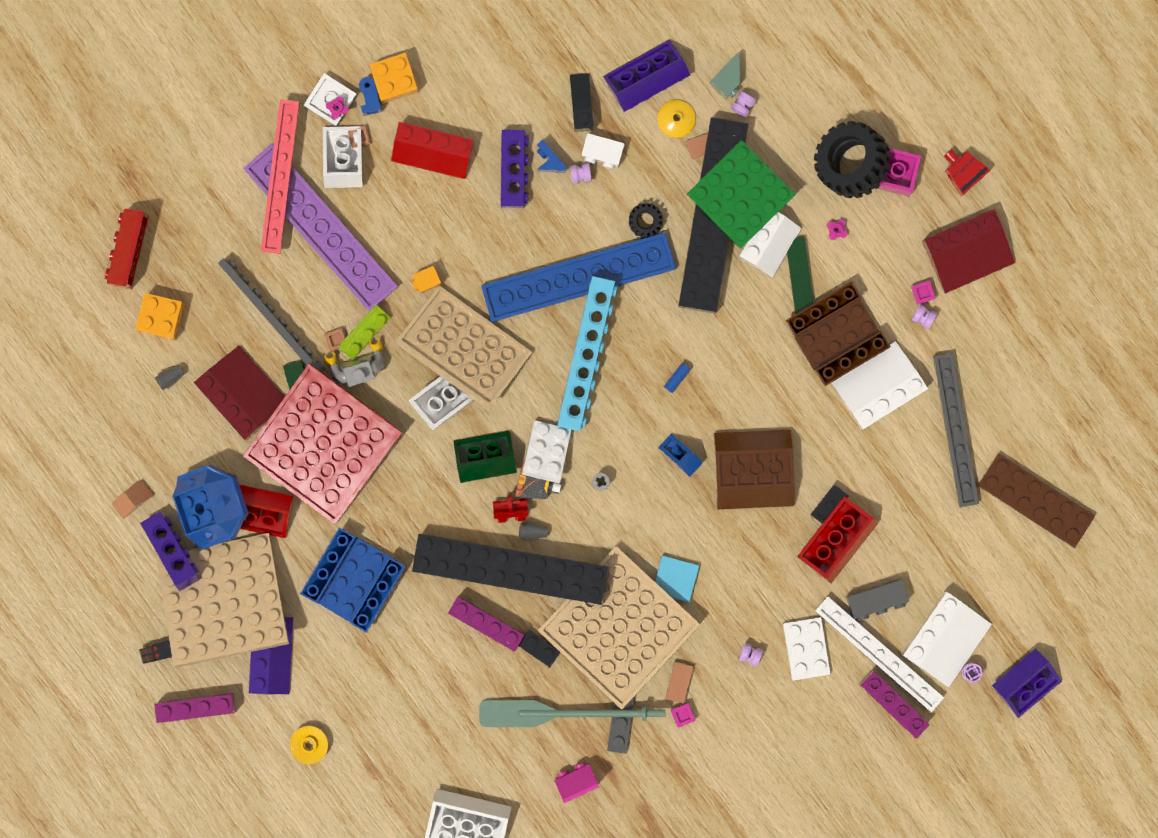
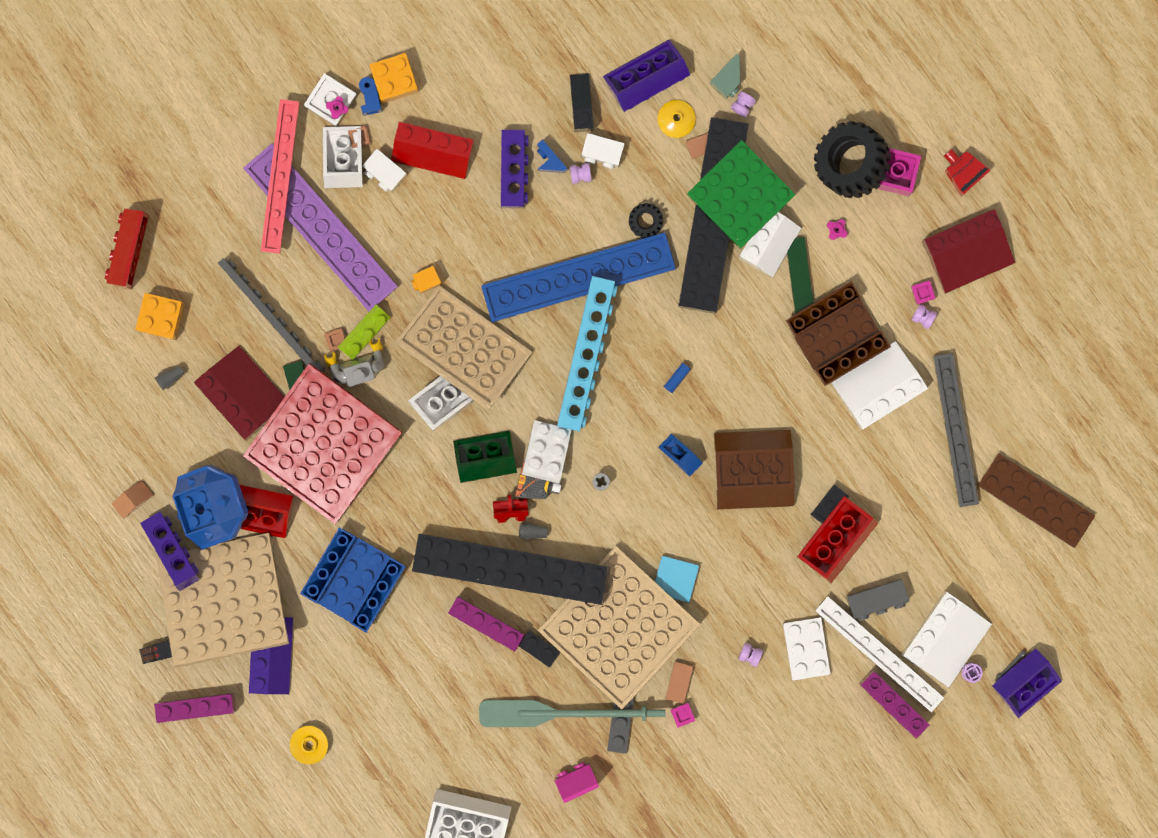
none -> white brick [362,149,407,193]
none -> dark grey hinge [996,650,1026,680]

